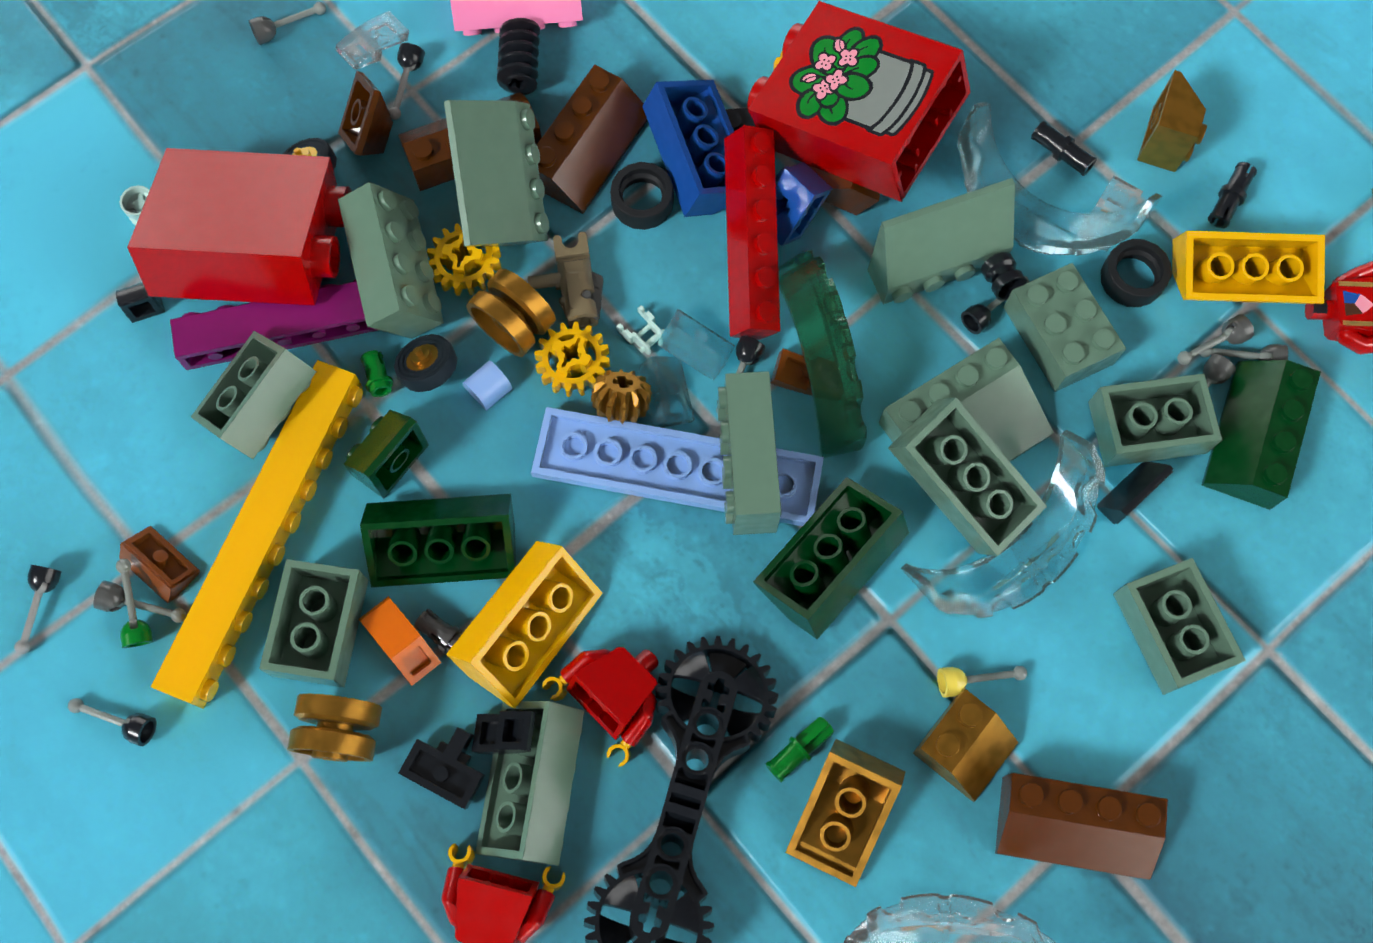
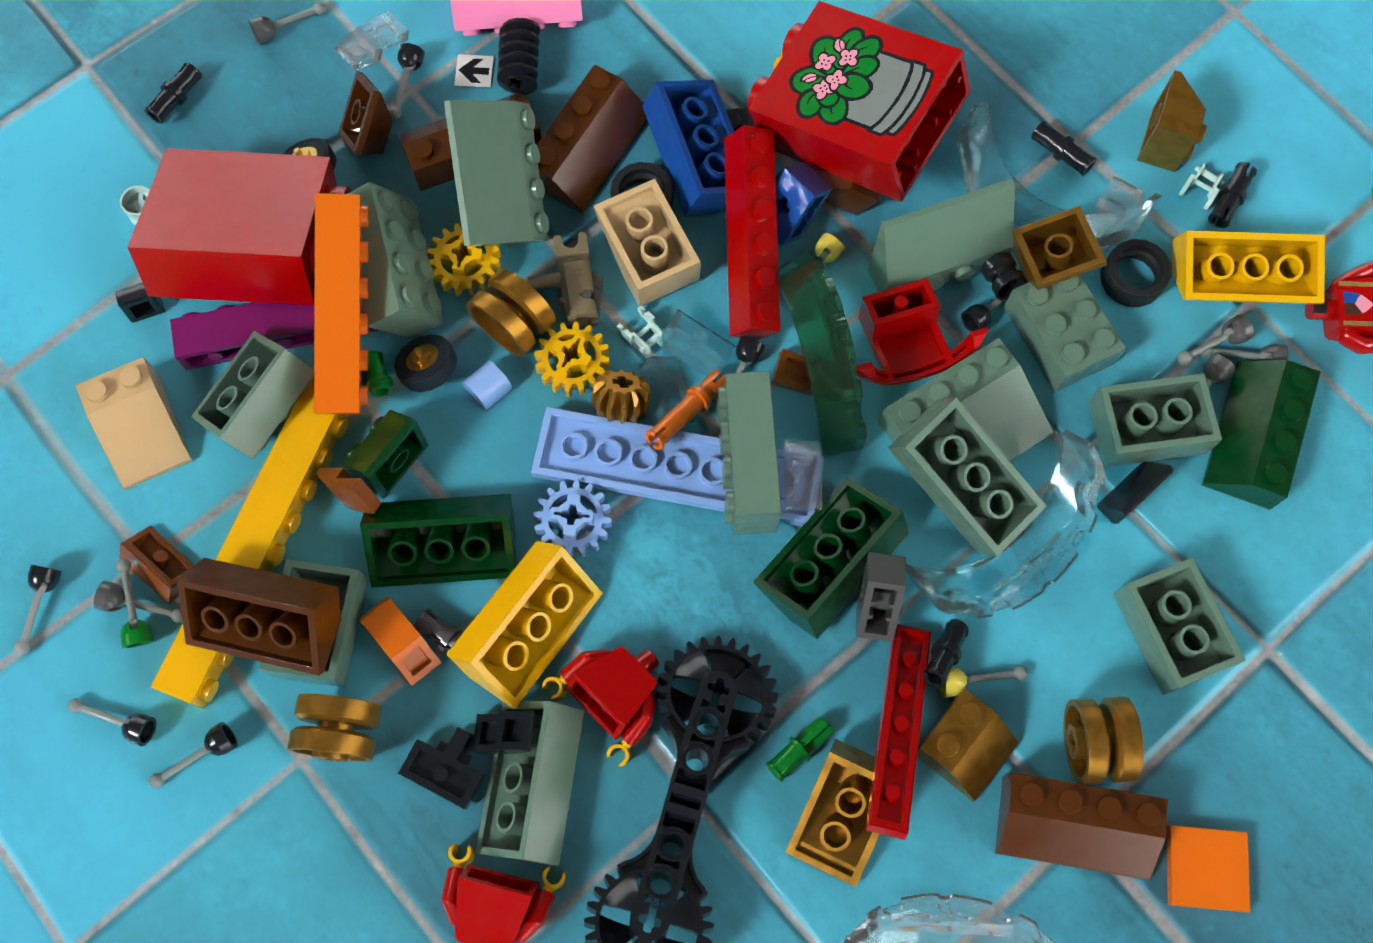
none -> tan slope [75,357,193,490]
none -> black pin [144,62,202,124]
none -> hinge [149,722,238,788]
none -> reddish brown slope [177,558,341,676]
none -> orange brick [314,193,369,415]
none -> dark orange slope [316,467,382,514]
none -> white sticker [454,54,494,88]
none -> light blue gear [533,480,612,558]
none -> tan slope [593,179,701,306]
none -> orange pin [645,370,725,450]
none -> light yellow hinge [784,233,845,306]
none -> clear slope [784,441,822,511]
none -> red piece [855,278,988,386]
none -> dark grey brick [856,552,906,642]
none -> red tile [865,624,932,840]
none -> black pin [922,619,969,688]
none -> pearl gold slope [1012,205,1107,290]
none -> pearl gold wheel [1063,696,1144,785]
none -> orange tile [1166,825,1250,913]
none -> light aqua piece [1178,163,1225,210]

